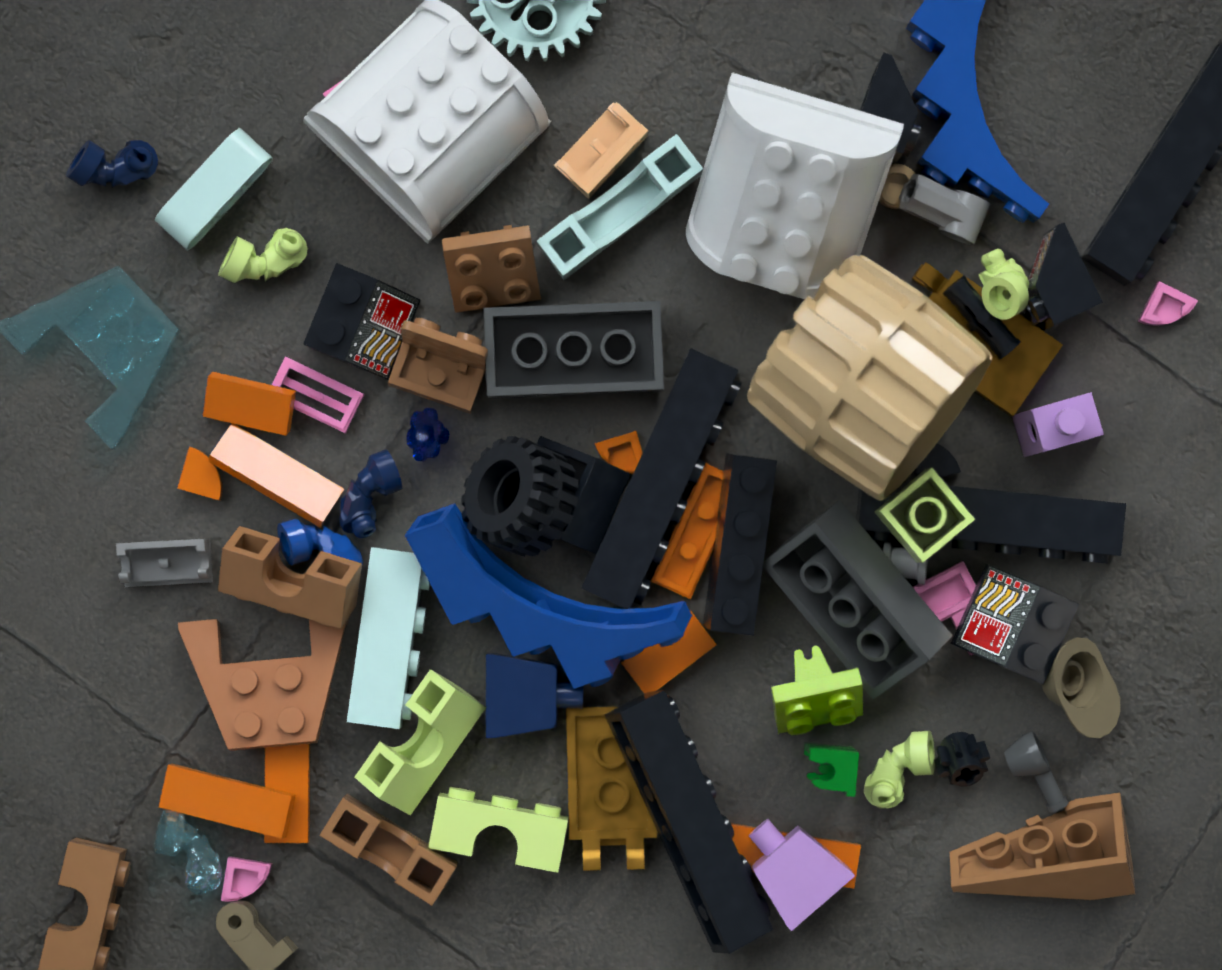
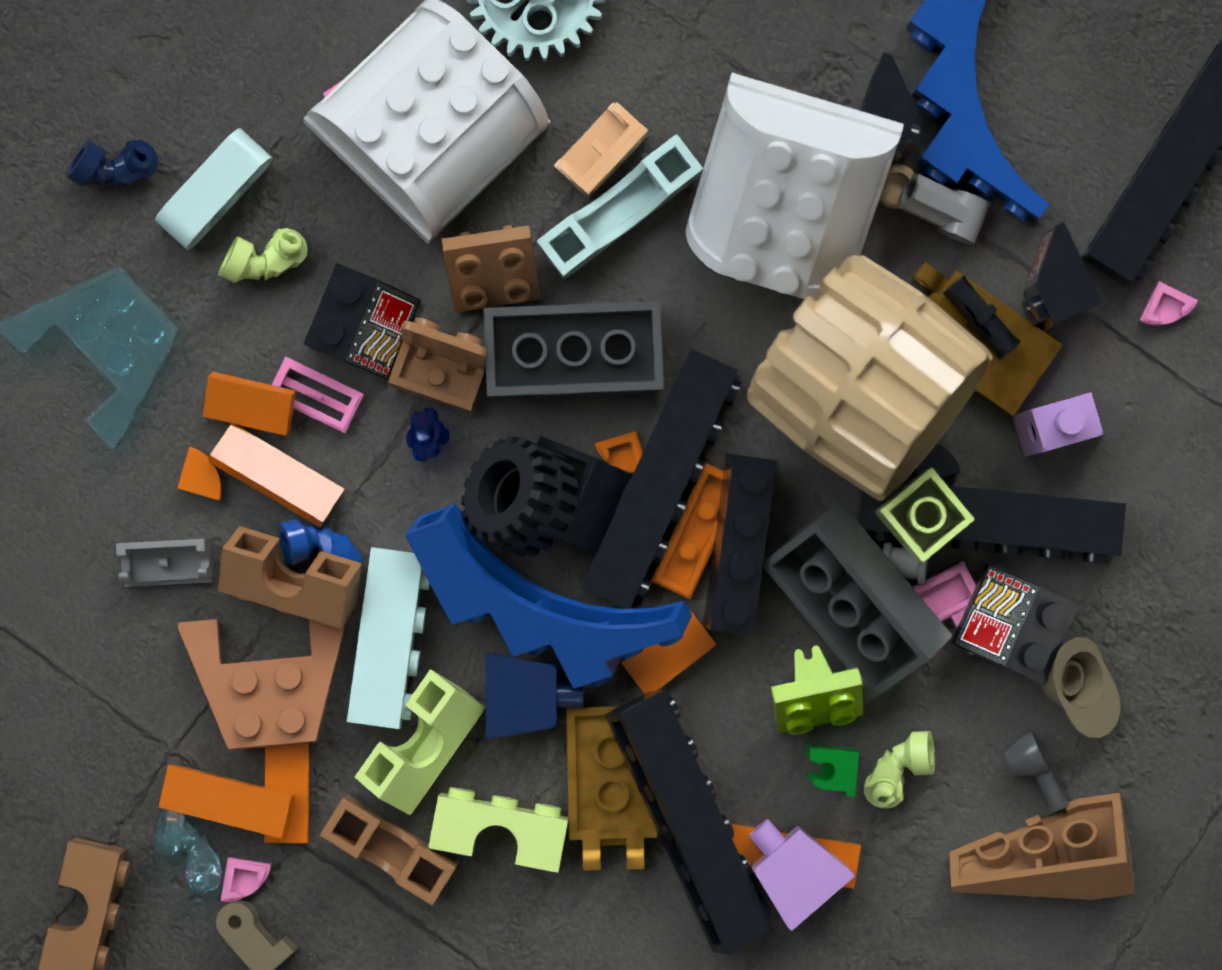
dark blue arm [339,449,402,538] -> none
black gear [934,732,991,787] -> none
yellowish green arm [978,248,1030,319] -> none

